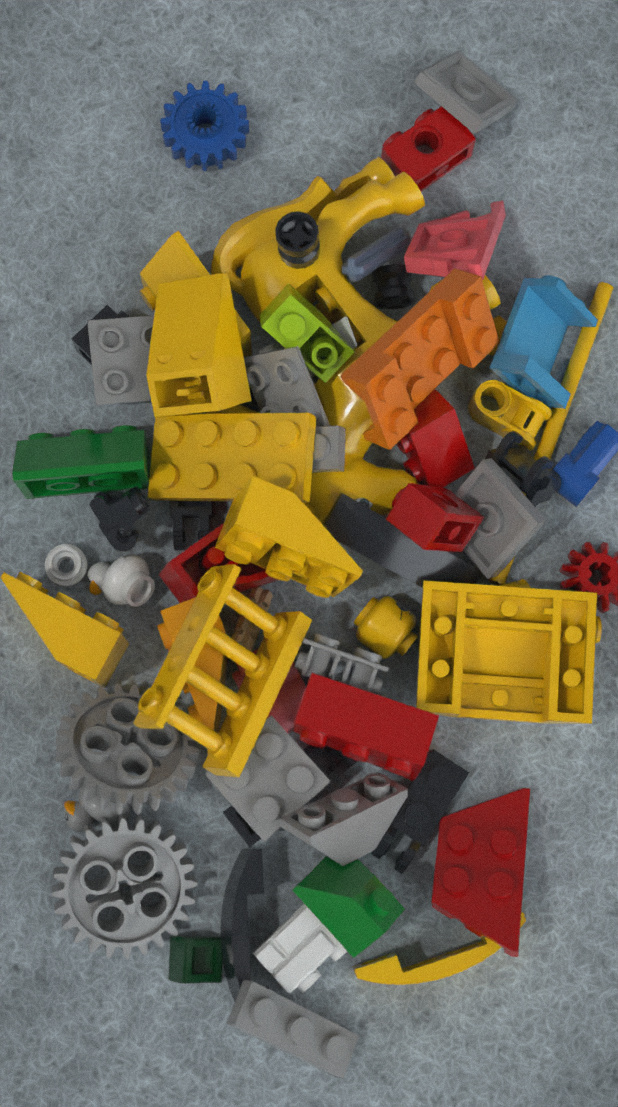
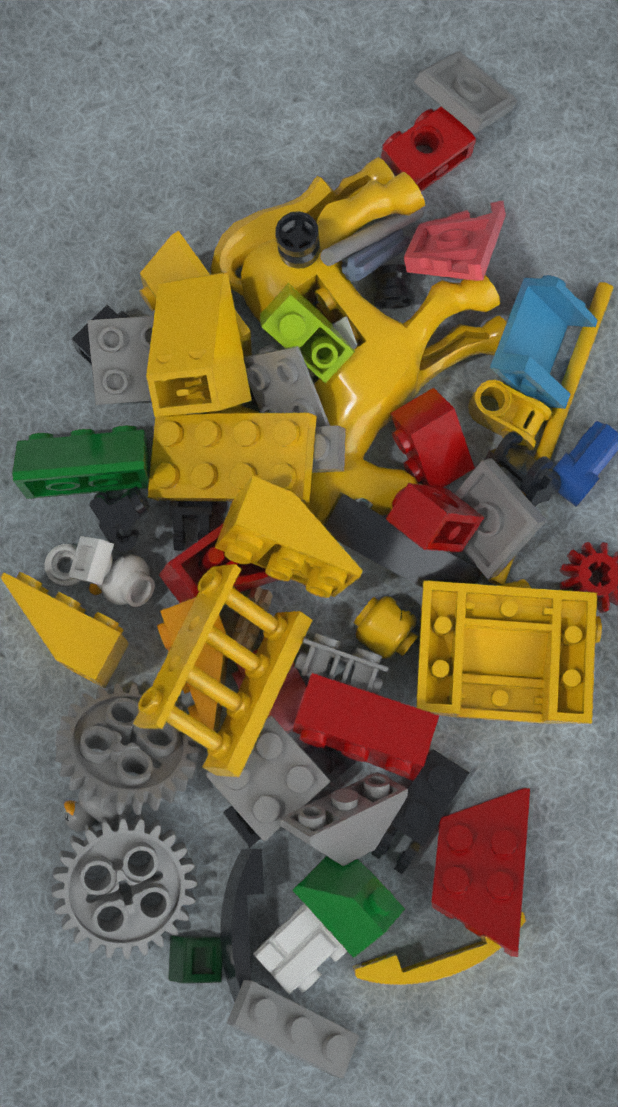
blue gear [160,80,249,171] -> none
orange piece [340,268,499,450] -> none
none -> white plate [68,536,114,586]
none -> light grey bar [321,208,424,266]

